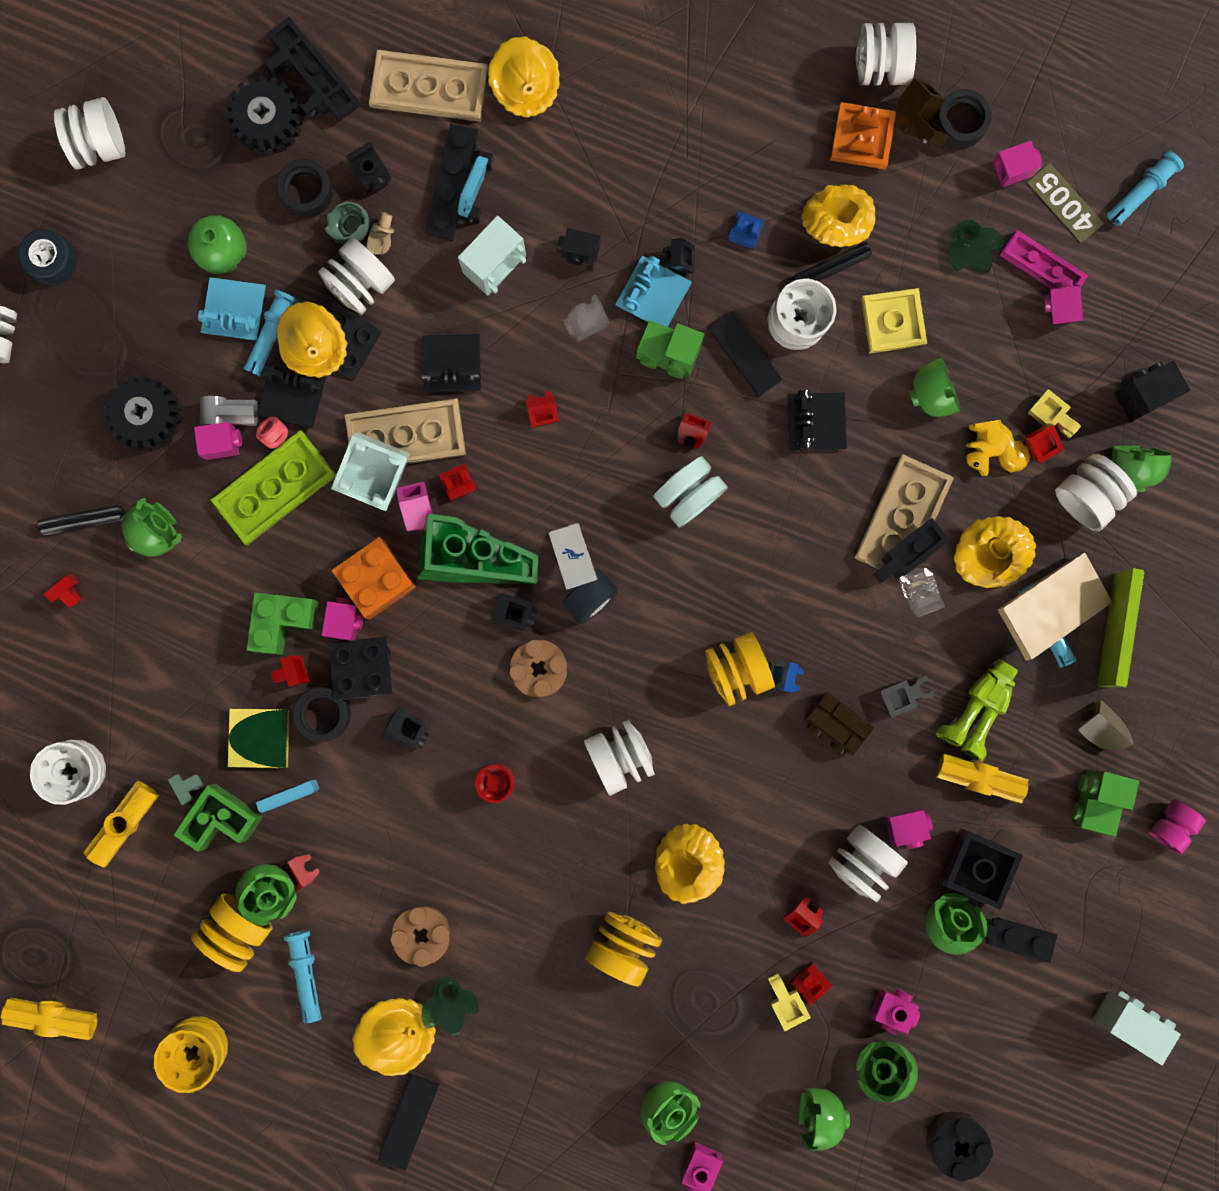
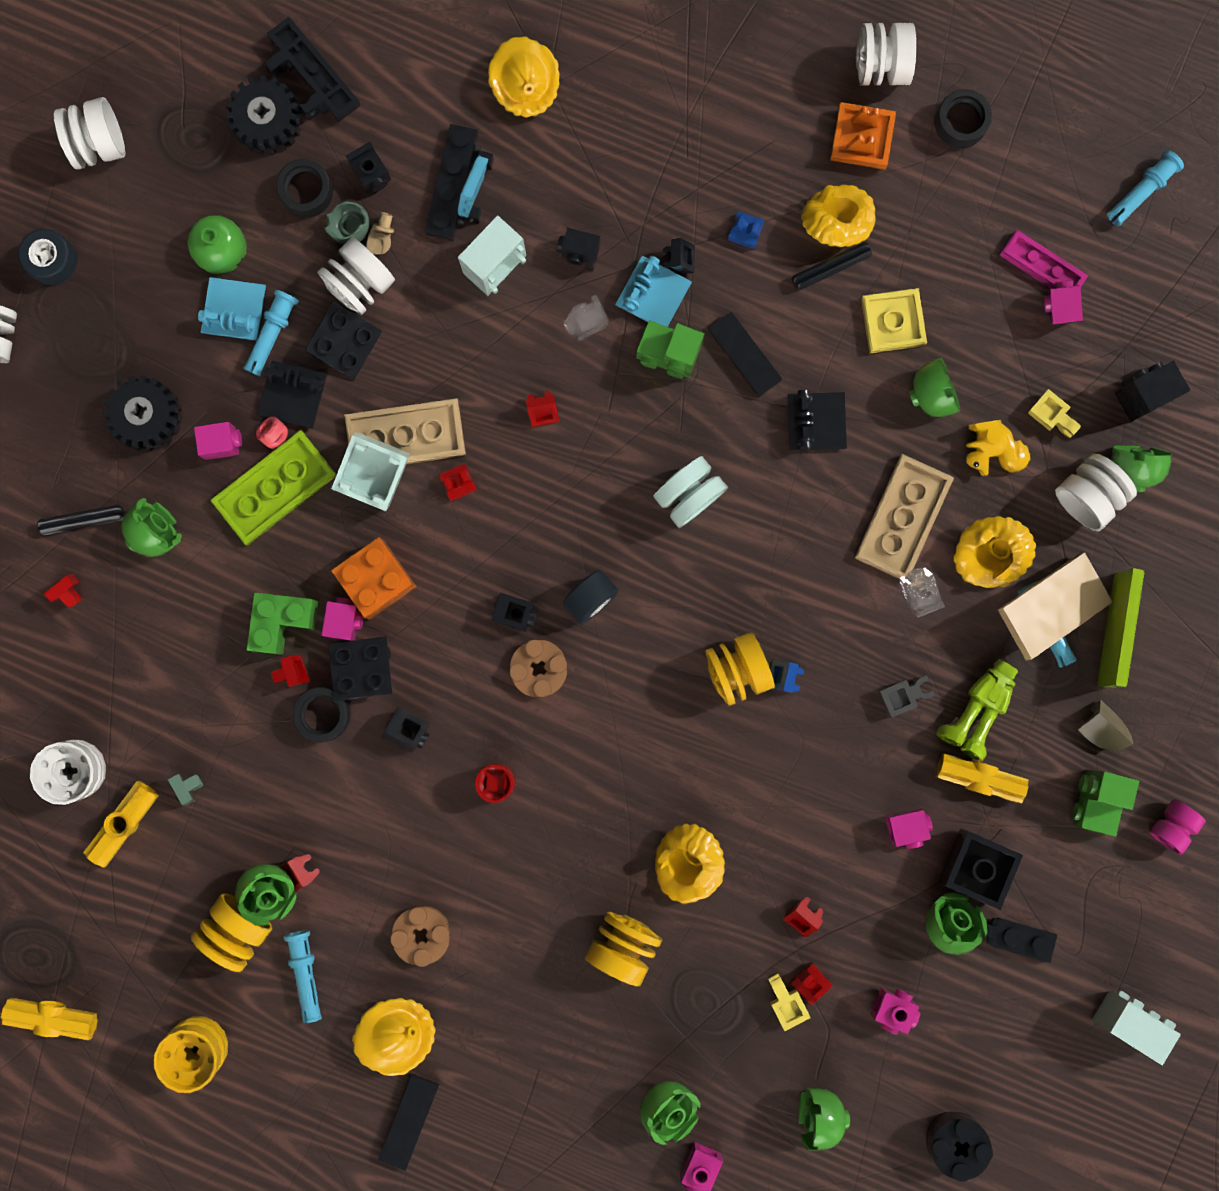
bright green brick [174,784,264,852] -> none
light grey piece [200,396,259,426] -> none
dark green tile [228,709,290,768] -> none
medium azure tile [256,780,320,813] -> none
yellow piece [277,301,347,378] -> none
tan tile [369,50,488,122] -> none
dark pink brick [396,481,433,531] -> none
green wedge [417,514,538,585] -> none
black hinge [421,334,481,392] -> none
clear green plate [421,977,479,1037] -> none
white sticker [548,523,597,590] -> none
white wheel [584,719,655,796] -> none
red tile [678,413,712,449] -> none
white wheel [767,279,837,350] -> none
dark brown brick [804,692,874,756] -> none
white wheel [828,824,908,902] -> none
bright green cylinder [856,1040,918,1103] -> none
black hinge [873,518,950,583] -> none
dark brown brick [896,78,950,146] -> none
clear green plate [949,220,1004,273] -> none
dark pink brick [992,141,1042,188] -> none
red tile [1024,423,1065,464] -> none
olive sticker [1027,163,1104,243] -> none

